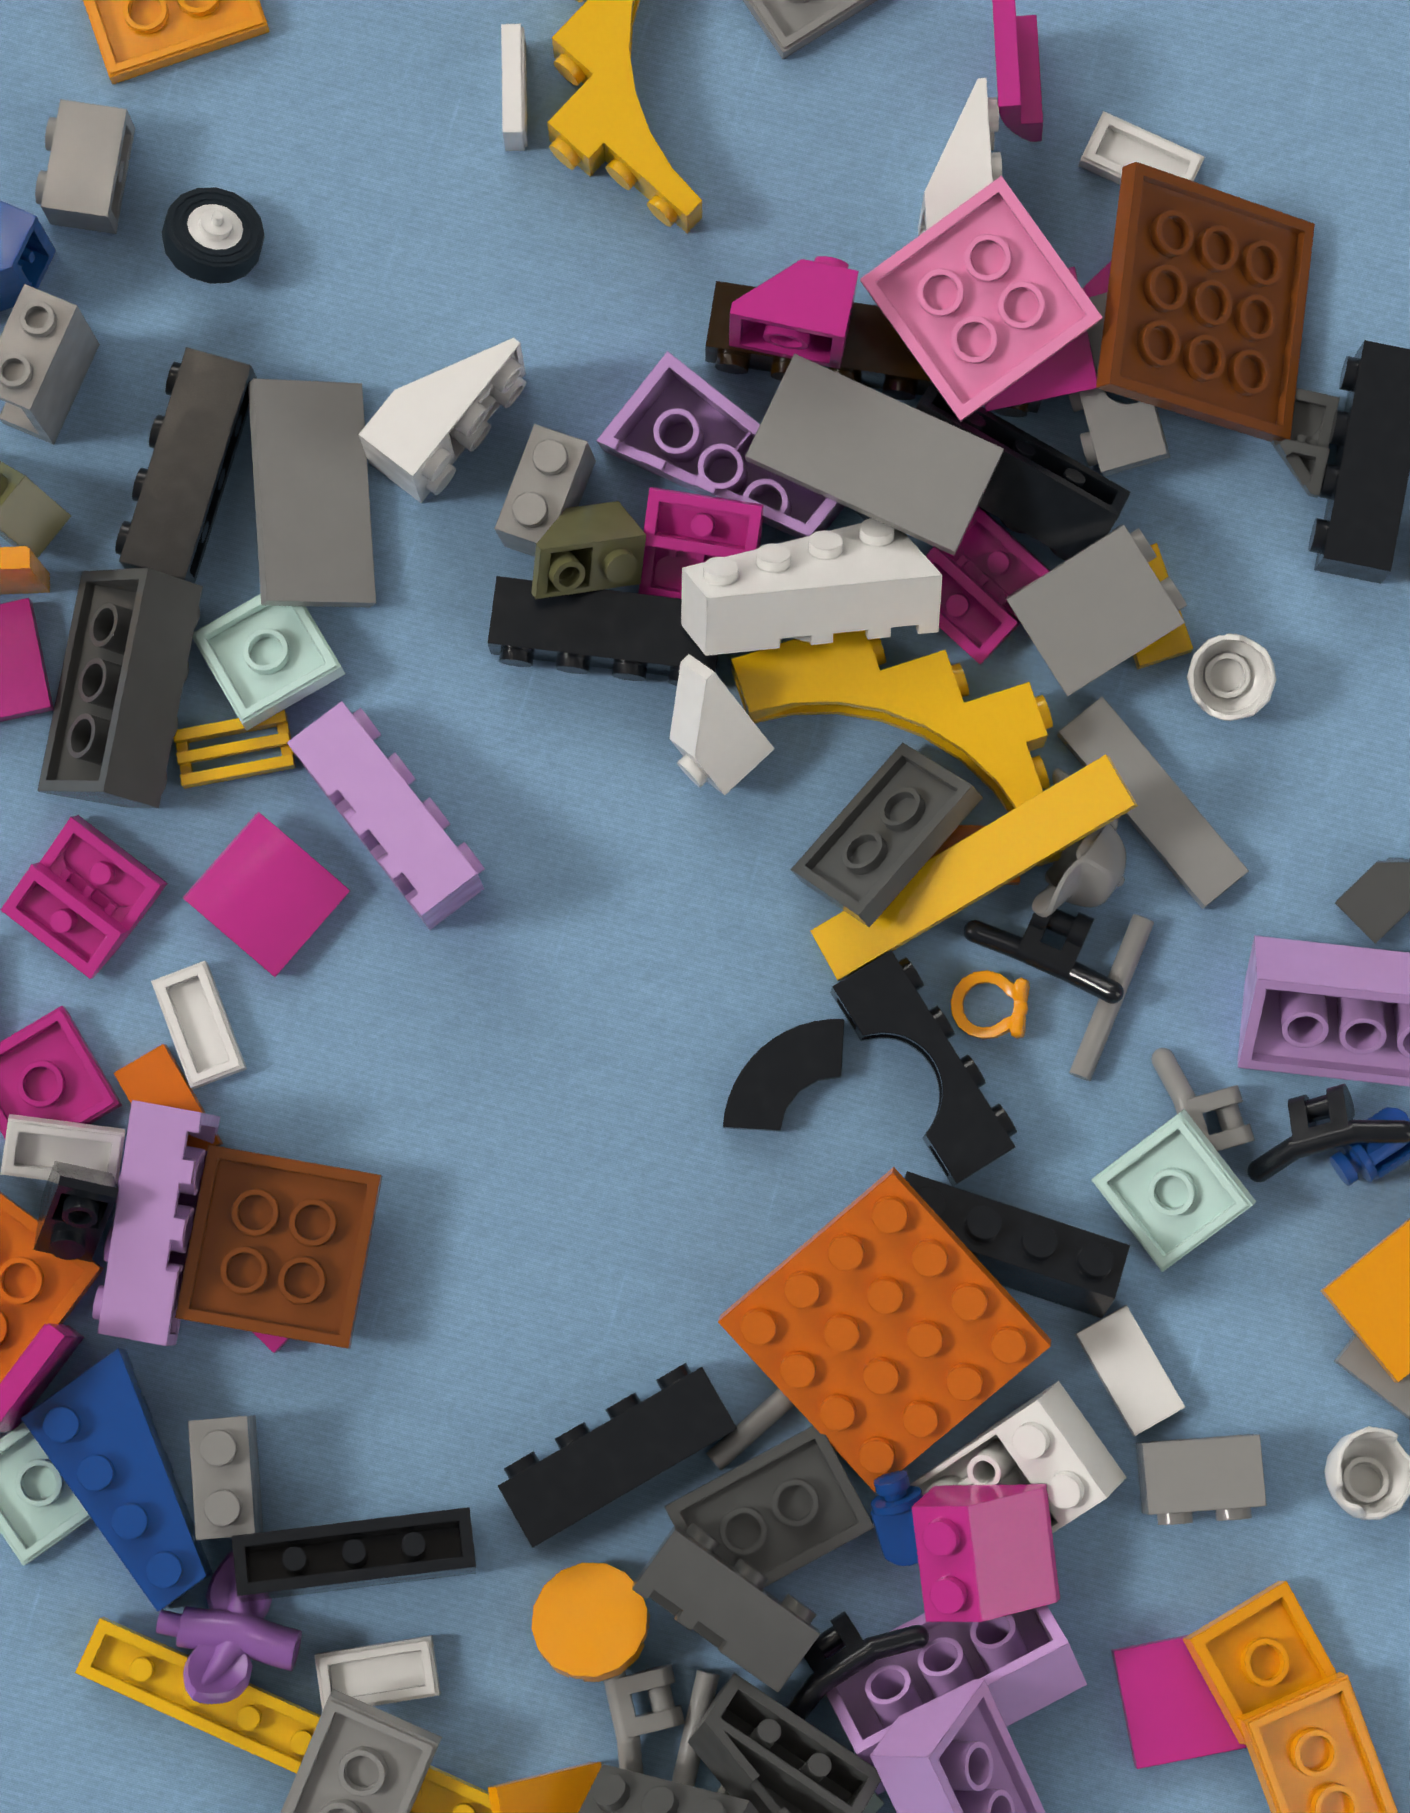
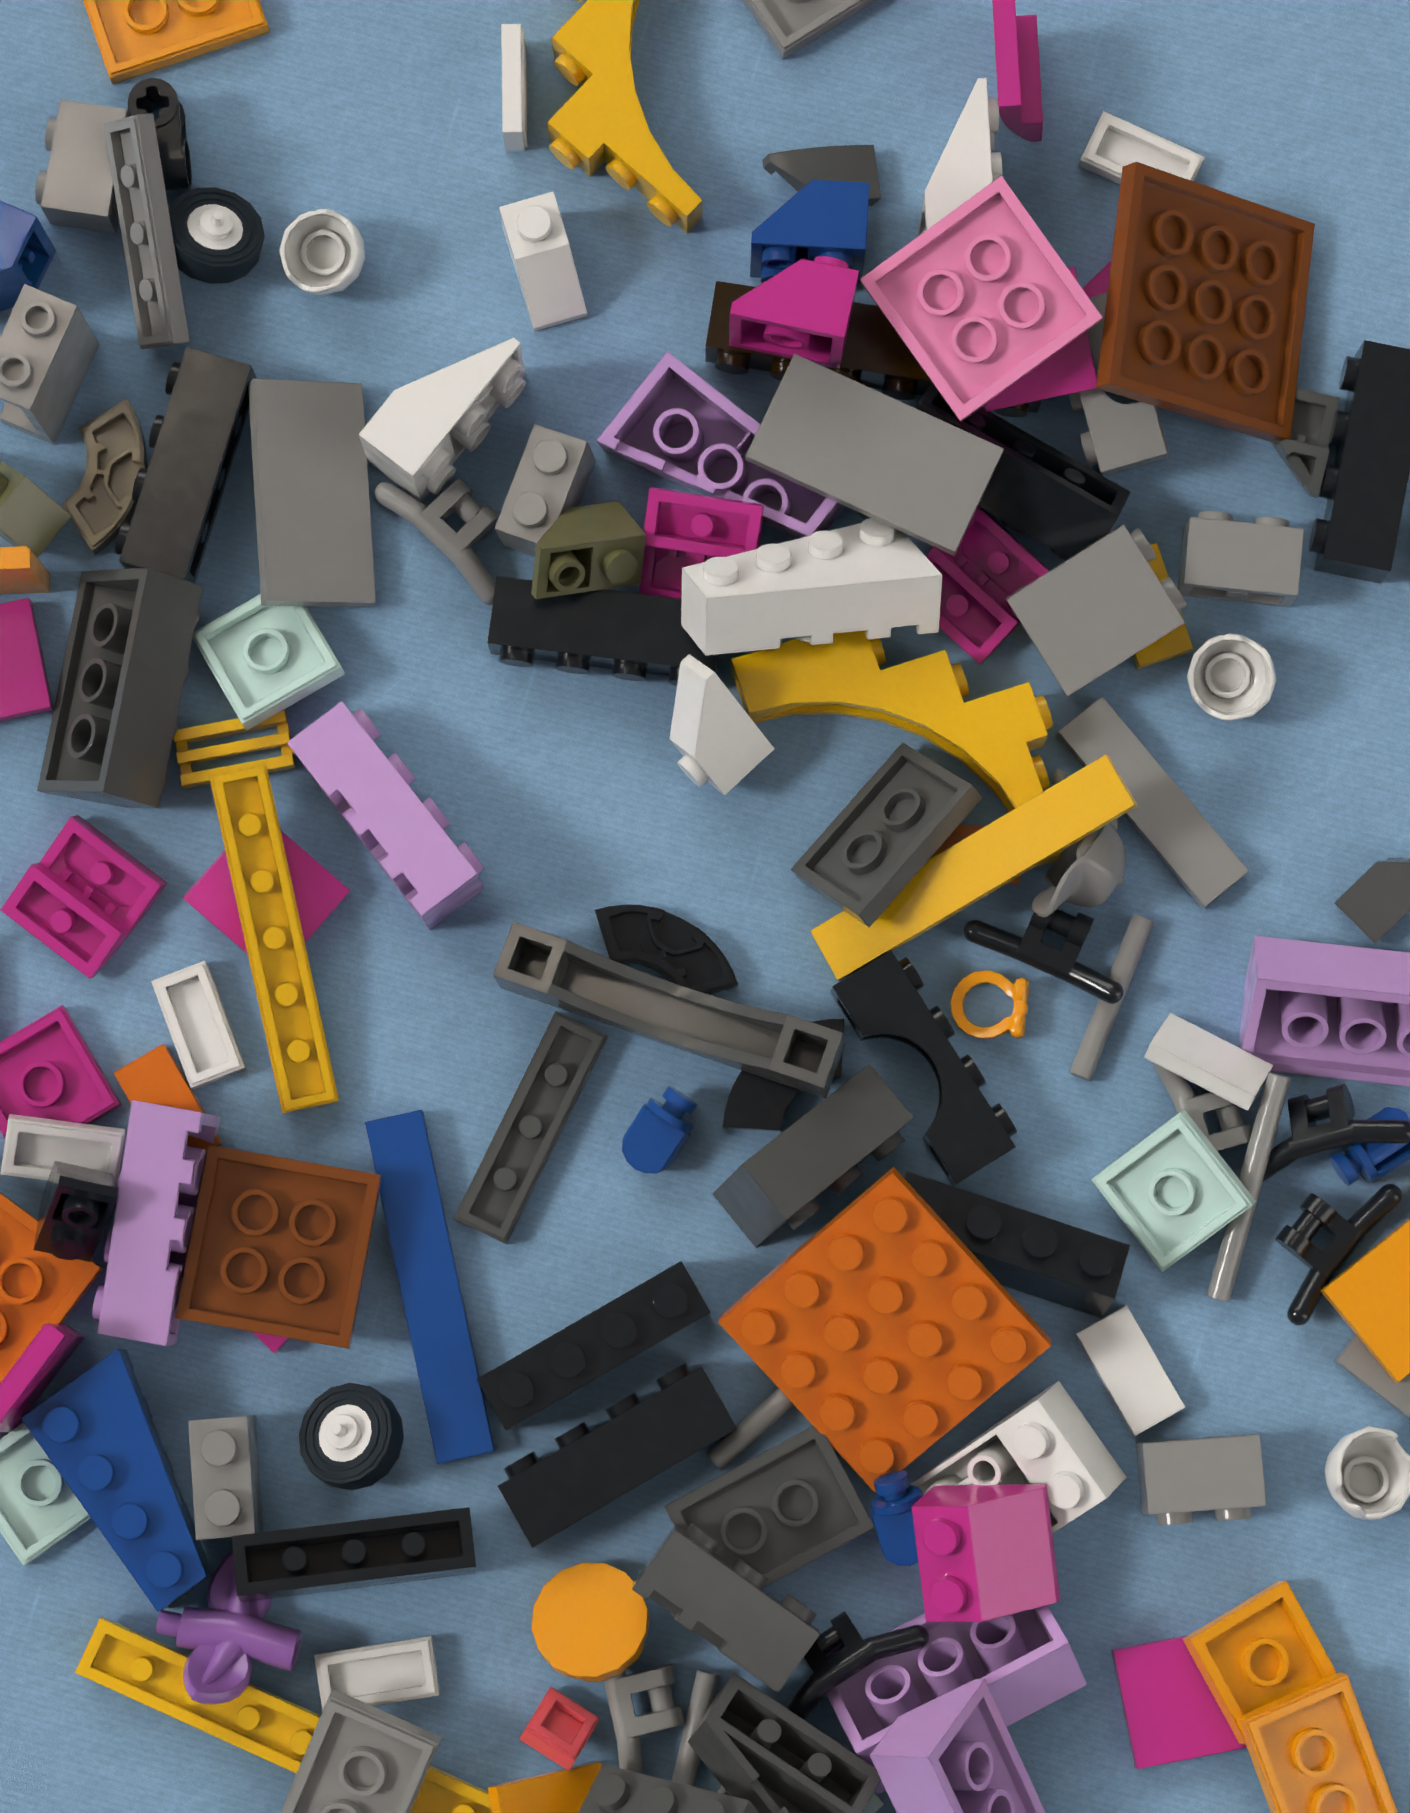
none -> dark tan tile [62,398,147,555]
none -> light grey tile [104,113,190,349]
none -> black piece [128,78,192,190]
none -> yellow tile [209,762,339,1114]
none -> white hair [279,209,365,295]
none -> black wheel [299,1383,404,1490]
none -> blue tile [365,1110,495,1464]
none -> light grey piece [374,479,499,605]
none -> dark grey tile [454,1011,608,1244]
none -> black brick [477,1261,710,1431]
none -> dark grey arch [493,922,845,1098]
none -> white slope [499,191,588,332]
none -> coral tile [519,1687,600,1771]
none -> black tile [595,905,738,995]
none -> blue arm [622,1086,697,1174]
none -> dark grey wedge [713,1064,914,1247]
none -> blue slope [750,180,869,283]
none -> dark grey slope [762,145,881,206]
none -> white tile [1144,1013,1273,1110]
none -> light grey brick [1177,511,1304,607]
none -> light grey bar [1207,1072,1291,1302]
none -> black piece [1275,1184,1402,1326]

